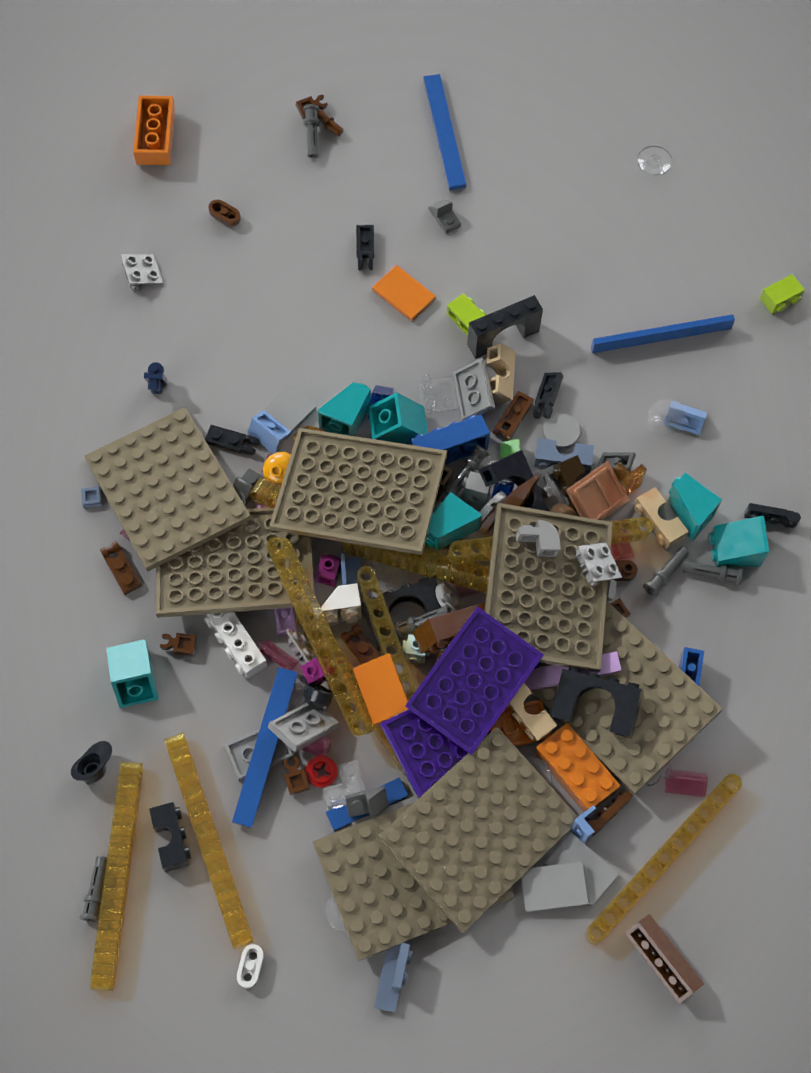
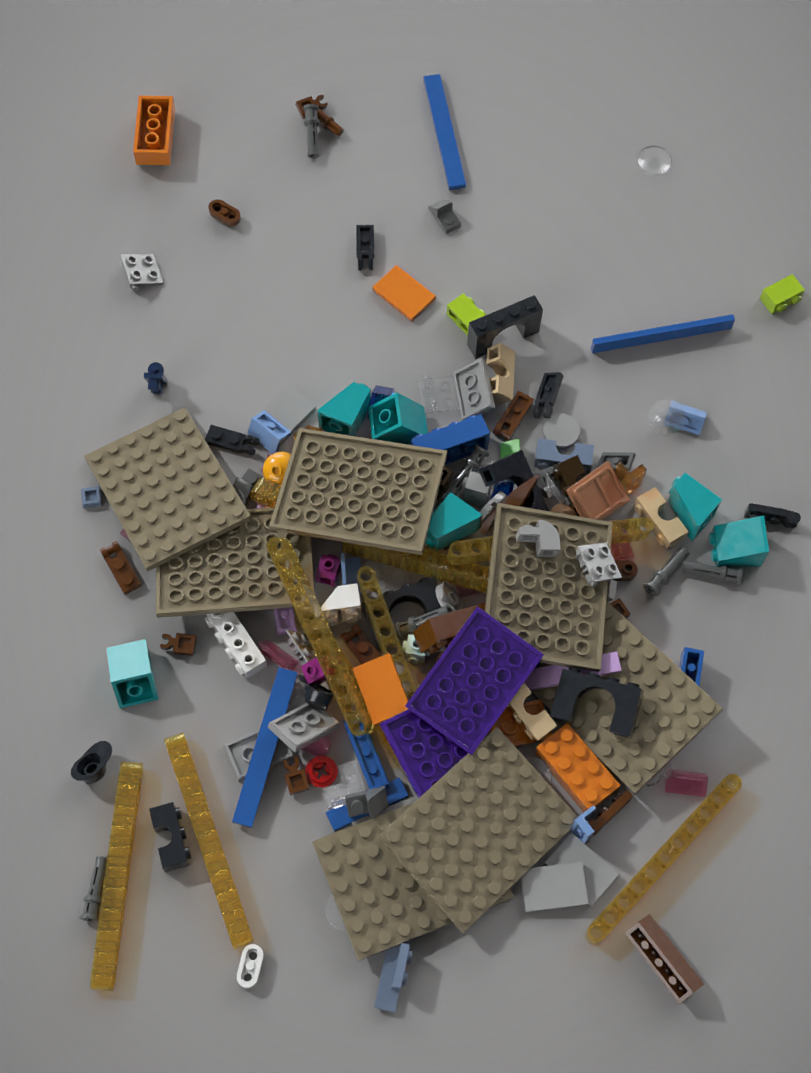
none -> blue tile [343,714,390,790]

